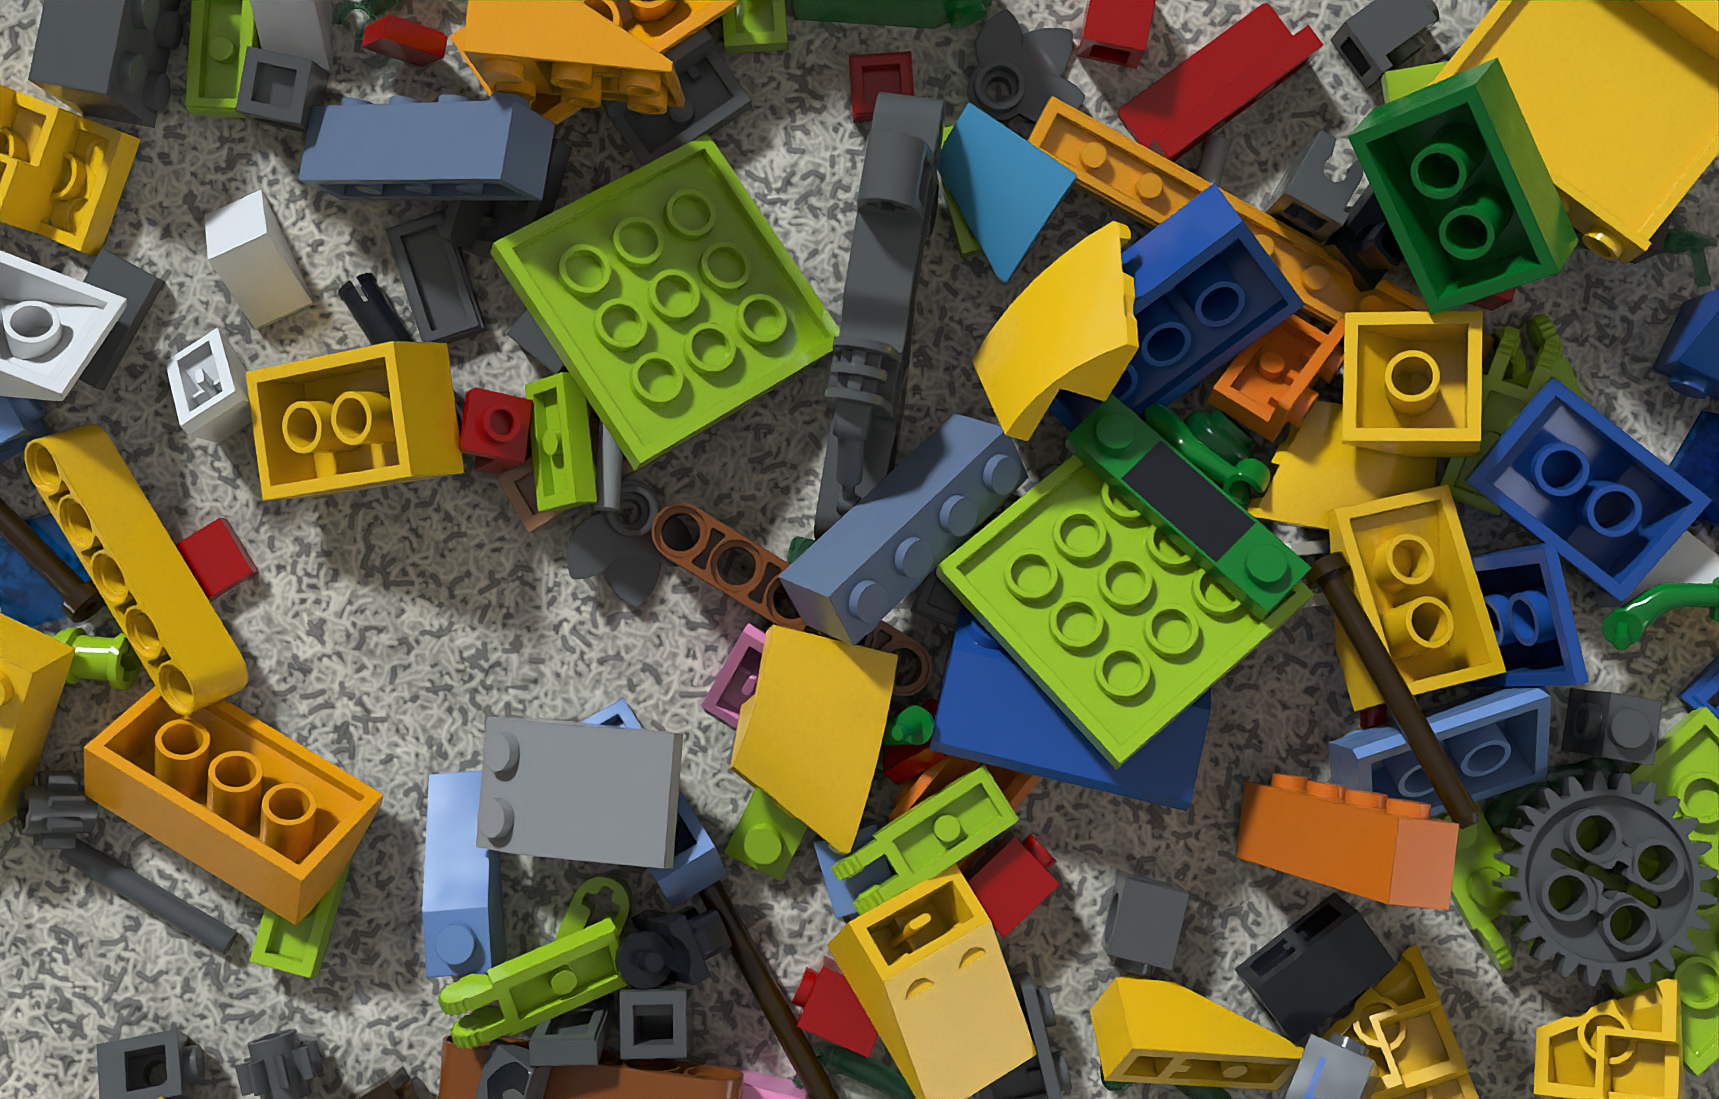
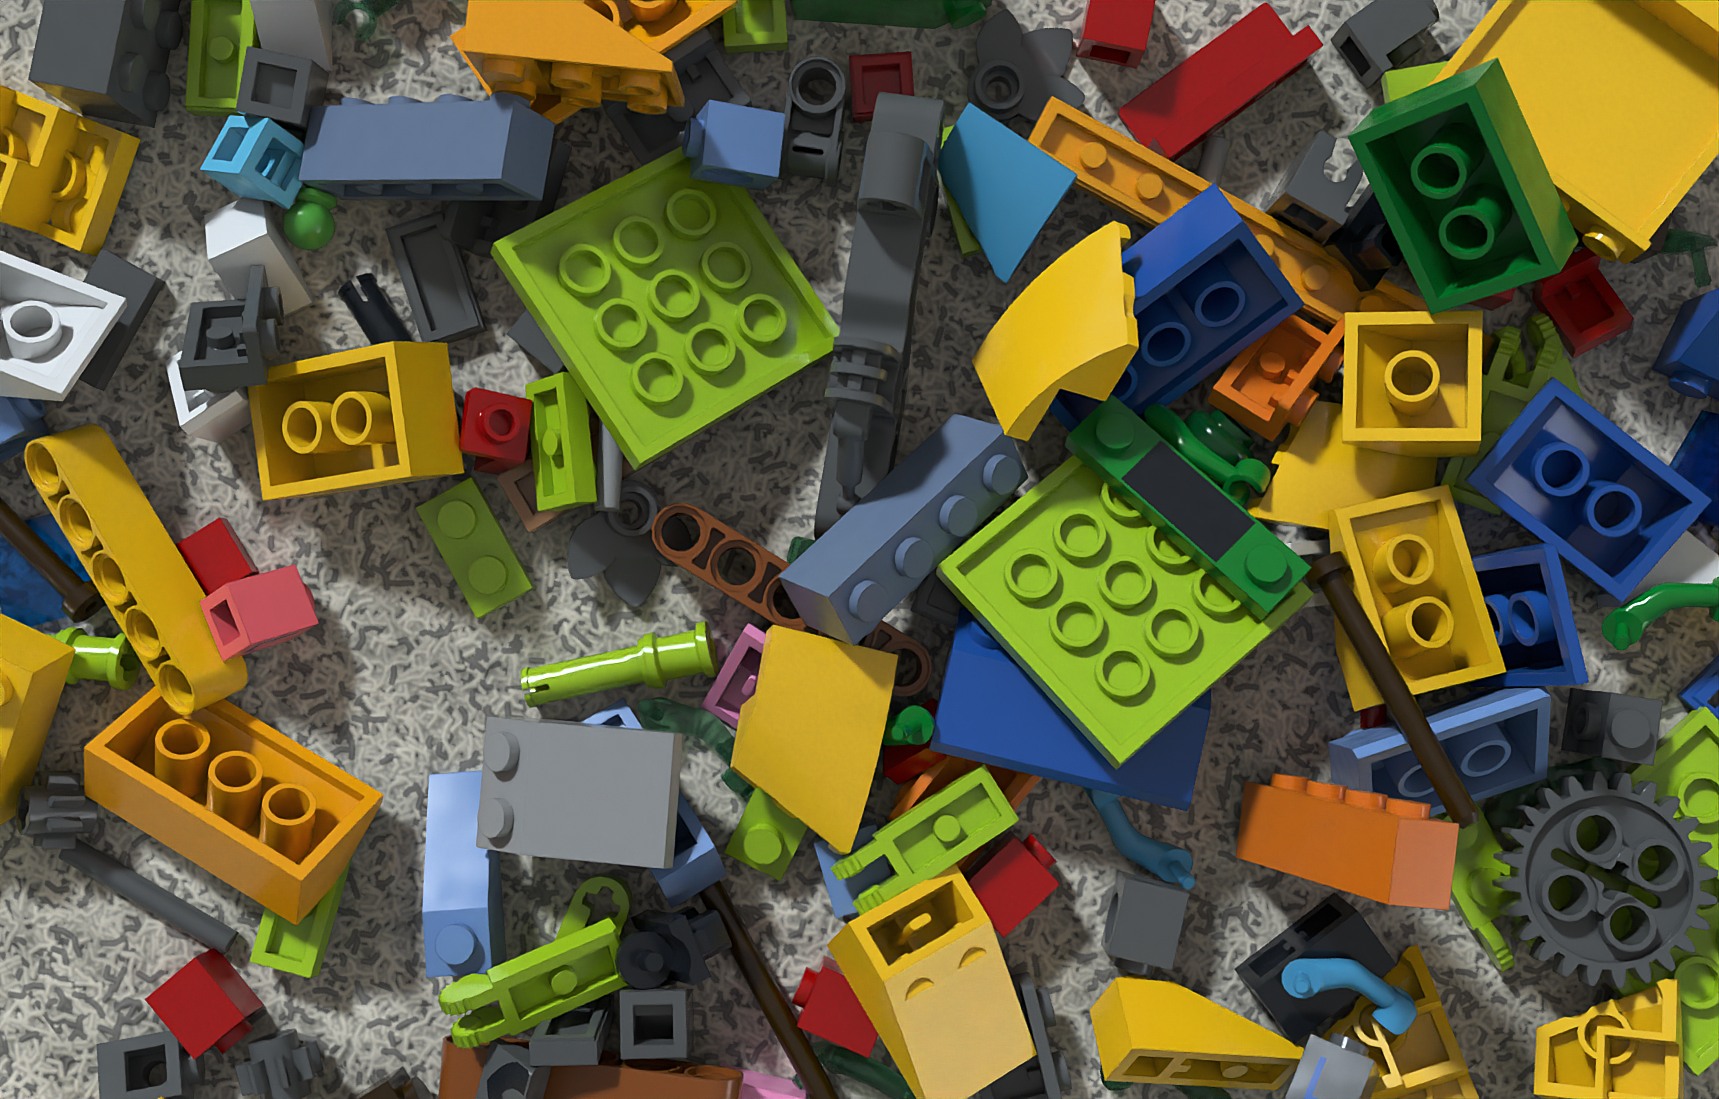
red tile [361,14,448,67] -> none
none -> red brick [145,948,264,1060]
none -> dark grey bracket [179,265,284,393]
none -> coral brick [199,564,319,662]
none -> medium azure brick [200,115,305,209]
none -> bright green bar [283,183,338,251]
none -> lime plate [416,477,536,619]
none -> lime pin [521,621,719,708]
none -> clear green piece [638,697,755,799]
none -> medium blue brick [682,99,785,191]
none -> dark grey piece [777,56,847,188]
none -> dark azure piece [1083,787,1195,889]
none -> dark azure piece [1281,958,1417,1035]
none -> red bracket [1532,247,1634,359]

